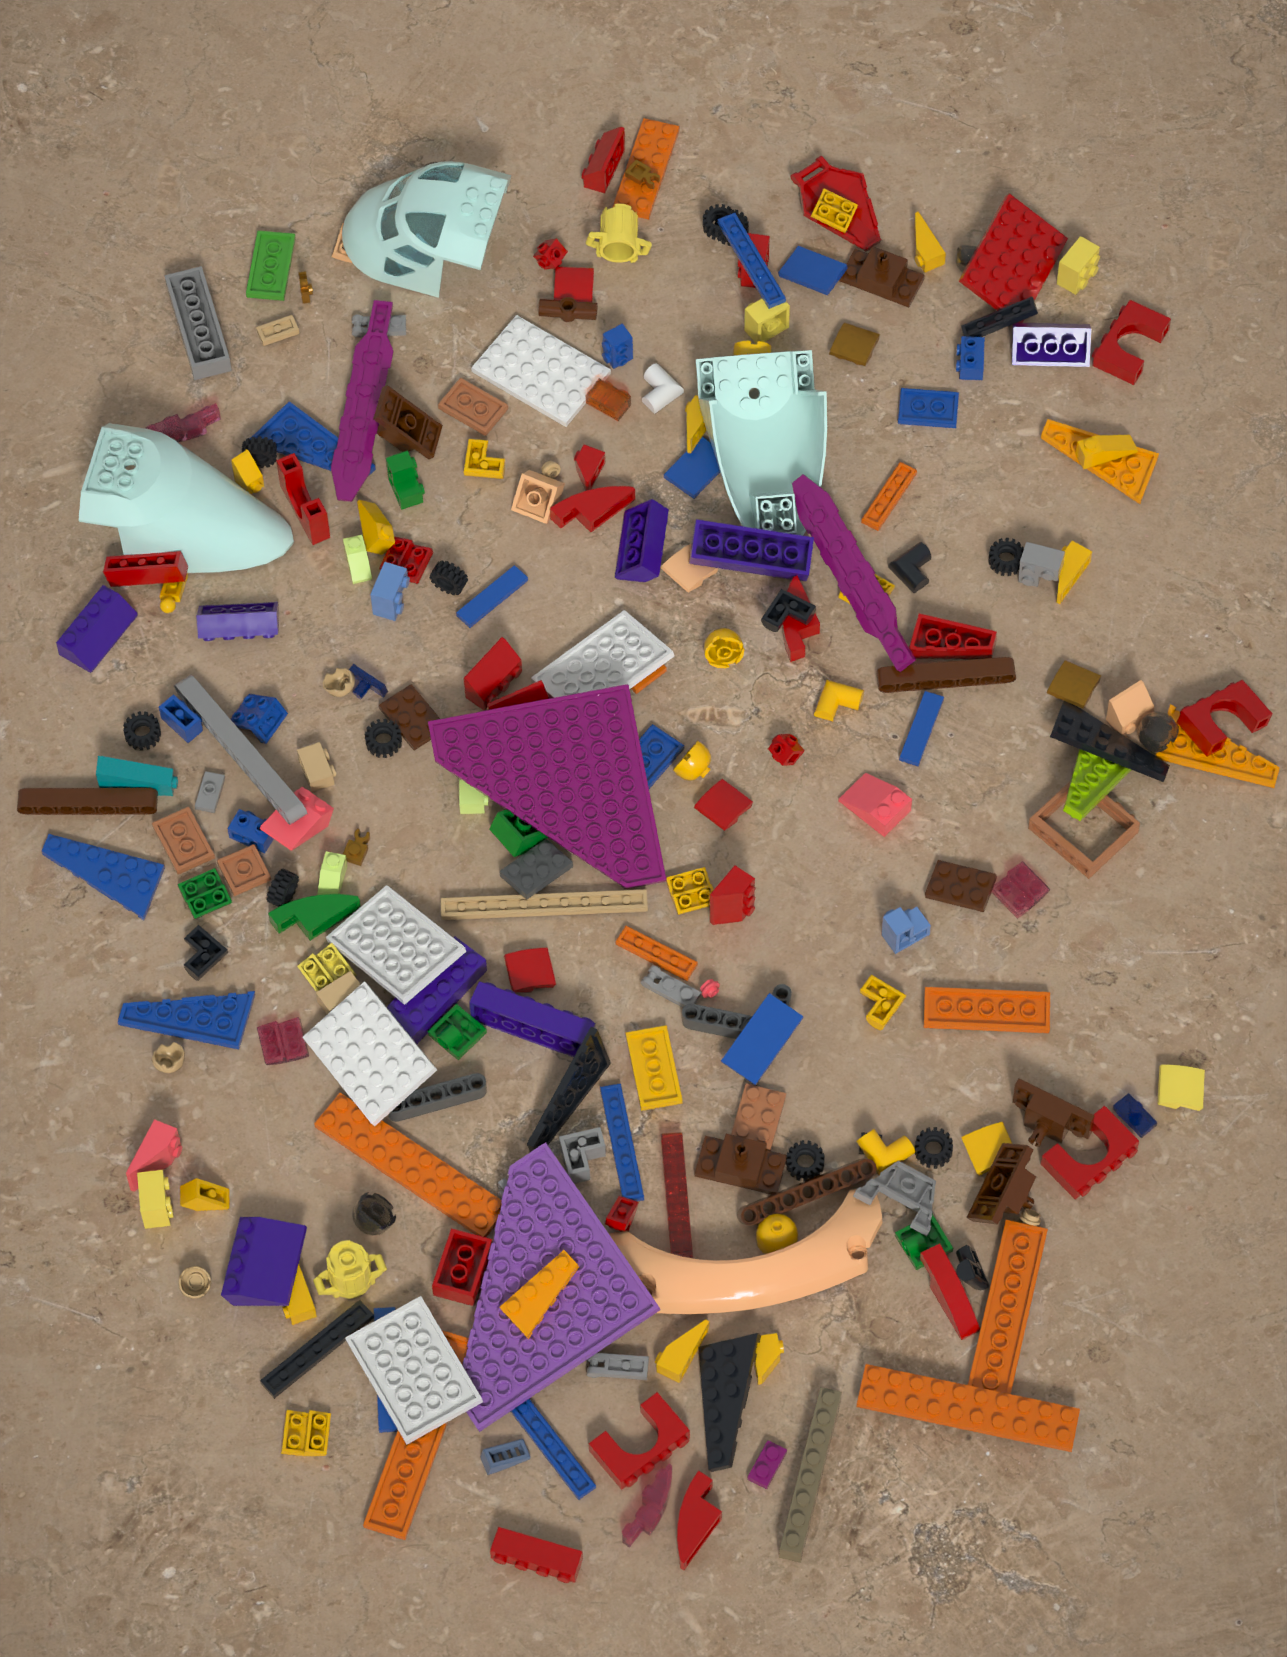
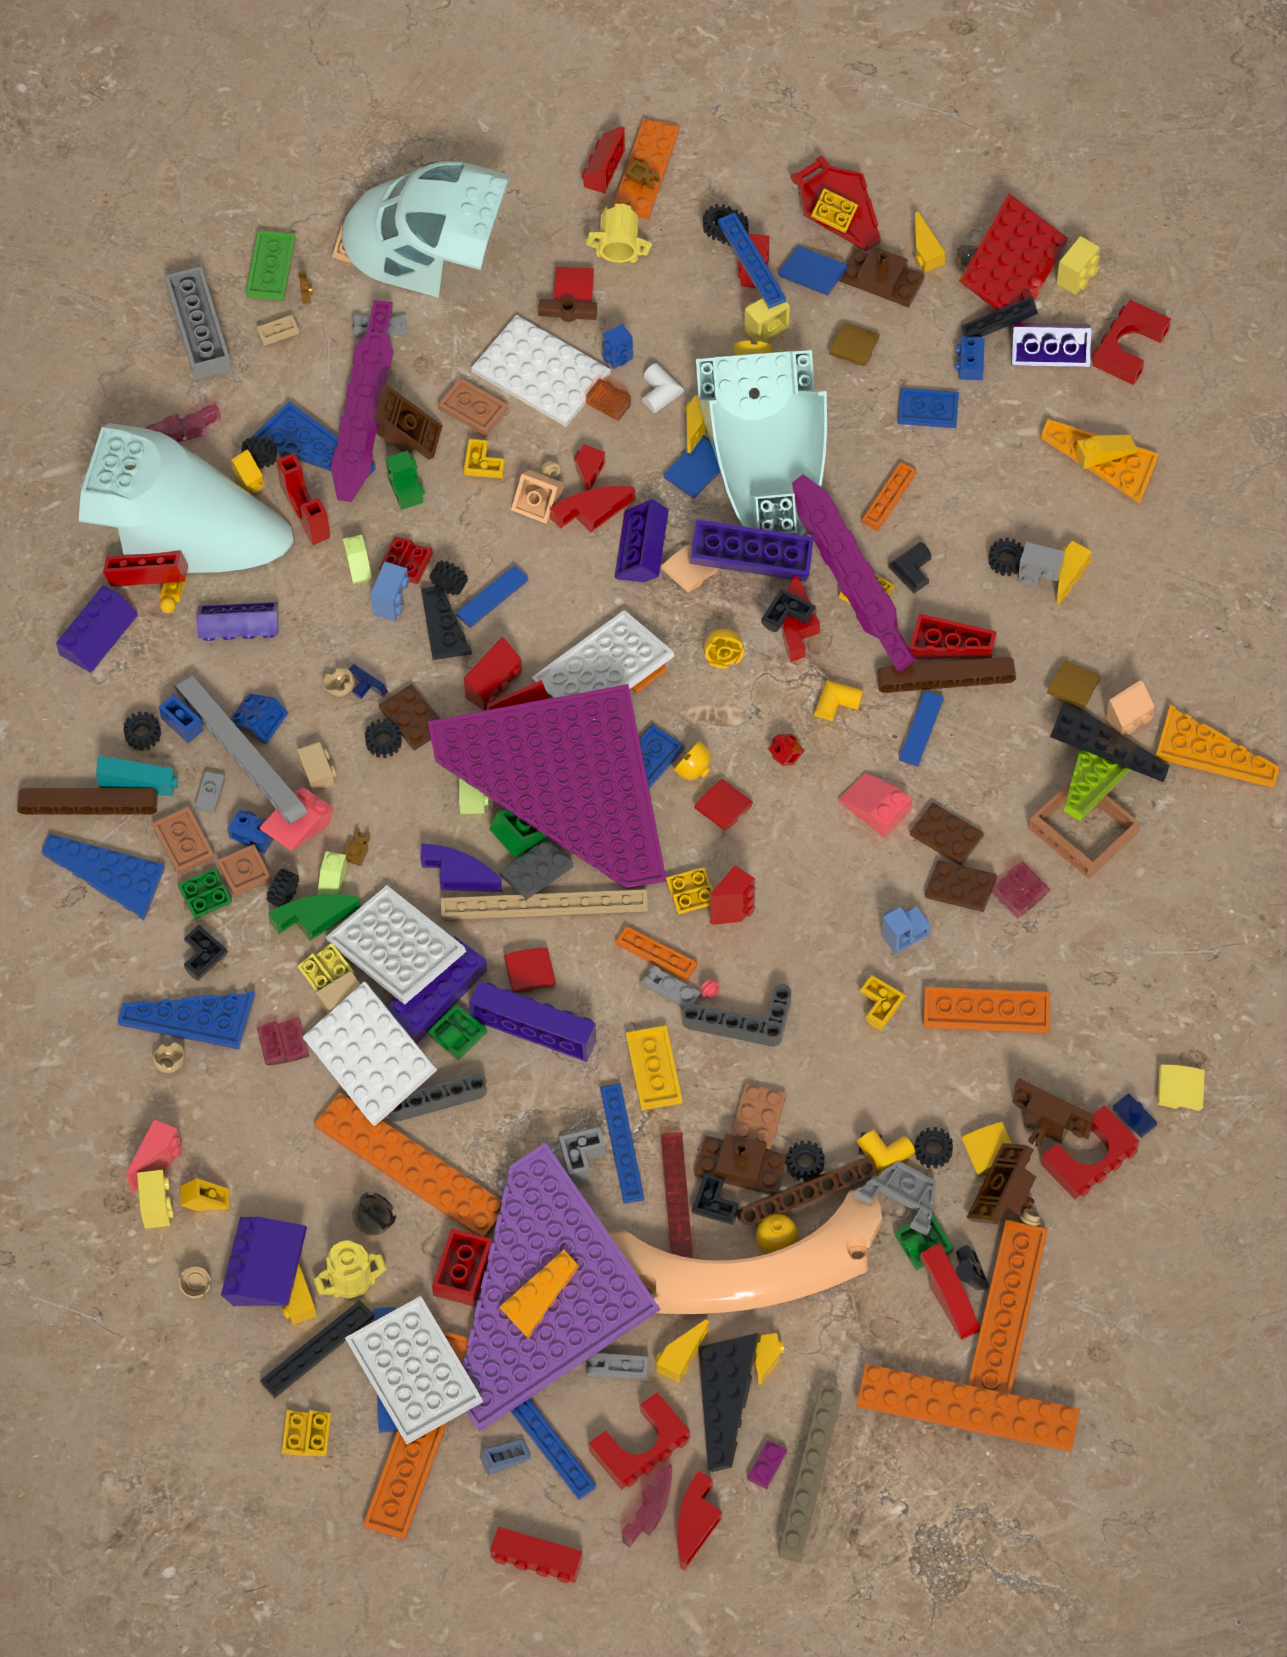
yellow slope [357,500,395,555] -> none
black wing [527,1027,611,1152] -> none
red brick [533,238,568,270] -> none
red slope [605,1196,639,1232] -> none
blue tile [721,993,804,1086] -> none
clear smoke cylinder [1137,711,1179,753] -> none
red arch [1177,679,1273,757] -> none
none -> black wing [421,586,472,660]
none -> dark purple slope [421,844,502,892]
none -> black brick [692,1173,739,1225]
none -> reddish brown plate [910,802,984,865]

